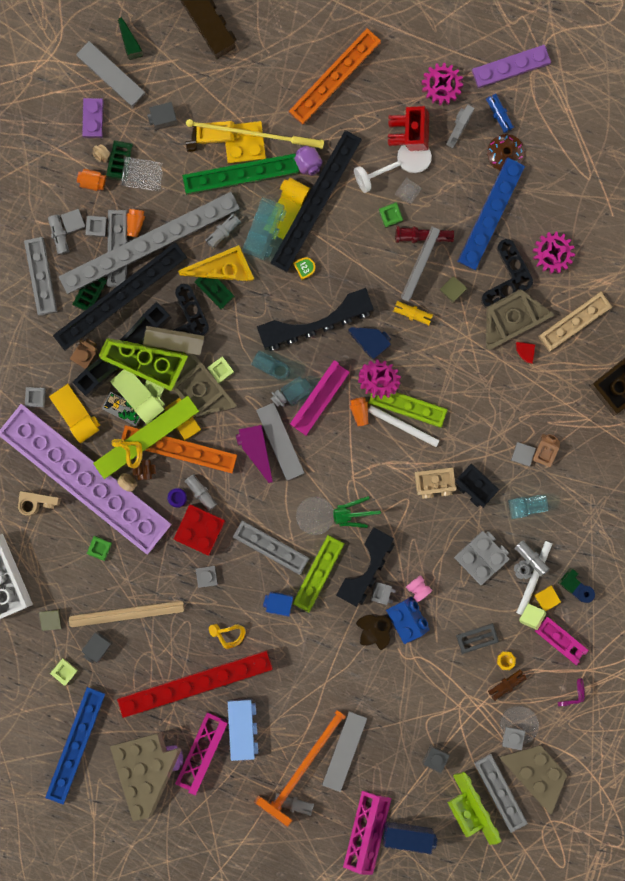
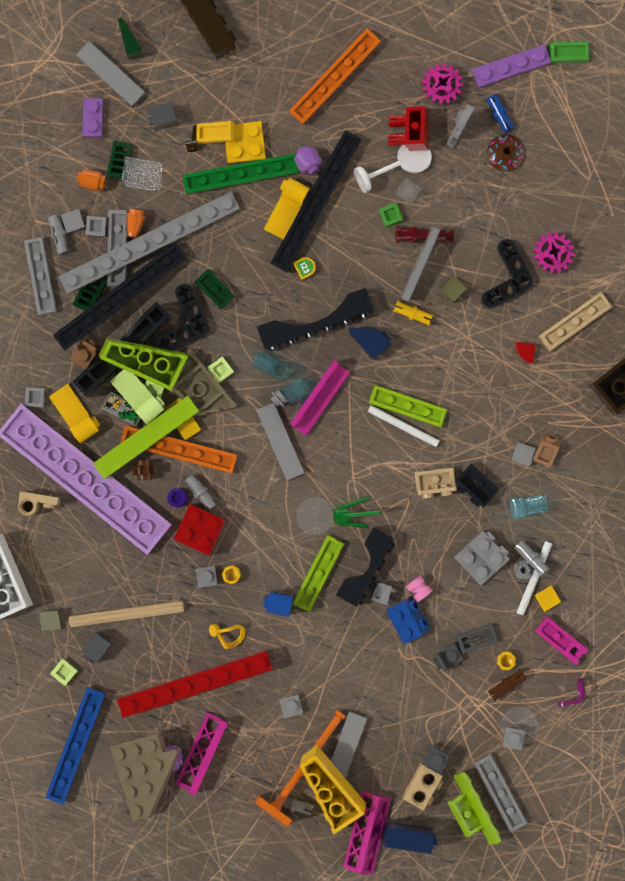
bright green tile [87,536,112,561] -> none
tan plate [93,144,110,163] -> none
yellow piece [112,439,142,469] -> none
tan tile [117,473,137,492] -> none
dark tan tile [143,326,204,355] -> none
yellow wing [178,245,254,282] -> none
light yellow piece [186,119,324,149] -> none
light grey pin [205,214,241,249] -> none
light blue brick [228,699,258,761] -> none
light grey tile [233,520,309,575] -> none
magenta slope [236,425,273,483] -> none
clear light blue brick [242,197,287,261] -> none
orange cone [349,397,369,426] -> none
dark brown plate [356,615,392,650] -> none
dark pink gear [358,360,401,399] -> none
blue plate [457,158,525,270] -> none
dark tan wing [486,289,554,350] -> none
dark tan wing [499,745,567,815] -> none
yellowish green tile [519,604,546,630] -> none
leg [558,568,595,603] -> none
none -> yellow tile [222,565,241,585]
none -> light grey plate [279,694,303,718]
none -> yellow wedge [300,745,366,835]
none -> tan brick [402,763,443,811]
none -> dark grey bracket [433,642,464,672]
none -> bright green tile [550,42,589,63]

